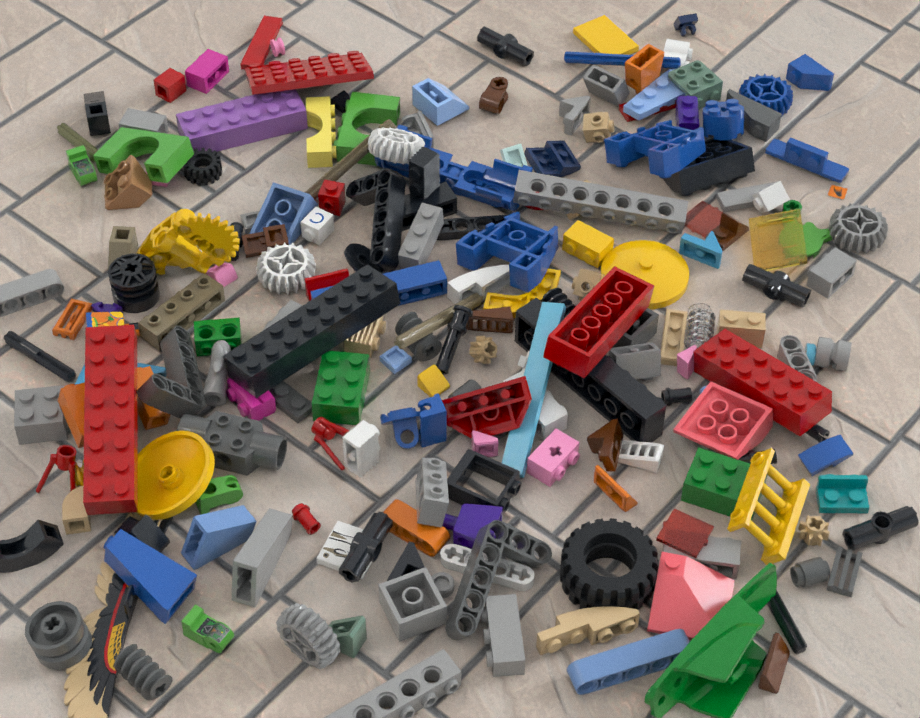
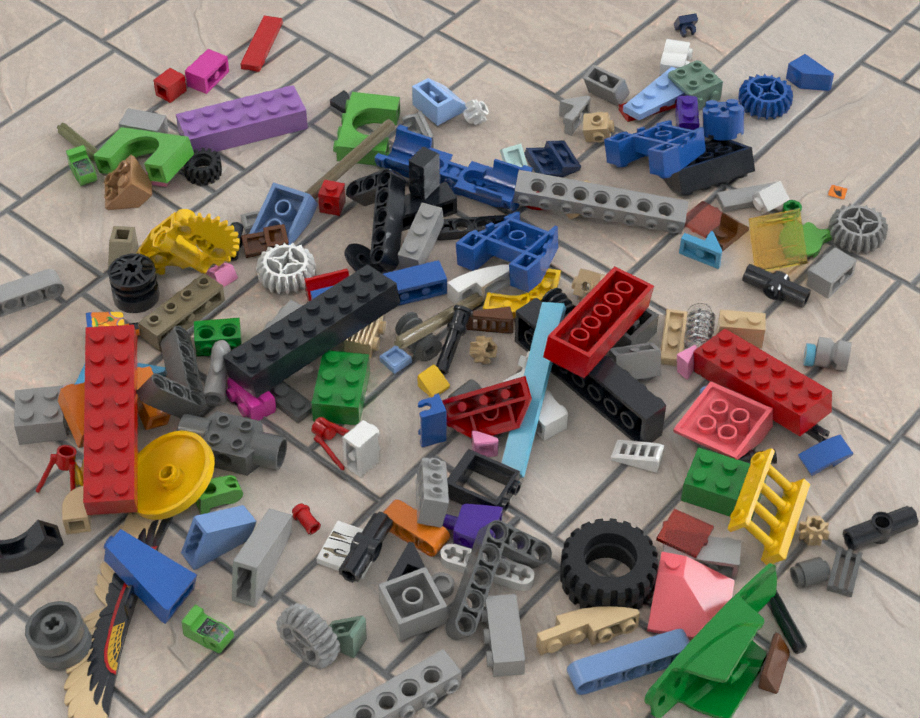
black axle [4,331,76,382] -> none
orange tile [52,298,92,340] -> none
black slope [84,91,111,136] -> none
dark purple tile [91,302,123,313] -> none
black slope [114,515,170,553] -> none
dark grey piece [114,644,173,700] -> none
red plate [245,51,374,95] -> none
bright pink bush [270,37,285,57] -> none
white brick [301,207,334,245] -> none
light yellow arch [306,96,337,168] -> none
white gear [368,127,425,164] -> none
blue tile [380,407,427,449] -> none
black piece [477,26,534,66] -> none
reddish brown piece [479,77,508,115] -> none
bright pink brick [527,429,580,487] -> none
yellow brick [562,220,614,269] -> none
blue axle [564,51,681,69] -> none
yellow tile [573,15,639,55] -> none
reddish brown slope [587,419,624,472] -> none
orange slope [594,465,638,512] -> none
yellow dish [601,240,689,310] -> none
orange torso [625,44,665,94] -> none
black pin [661,387,692,406] -> none
dark grey slope [726,89,782,142] -> none
blue bracket [765,137,849,183] -> none
light grey beam [777,335,817,381] -> none
teal bracket [815,474,870,514] -> none
none -> white gear [463,99,489,125]

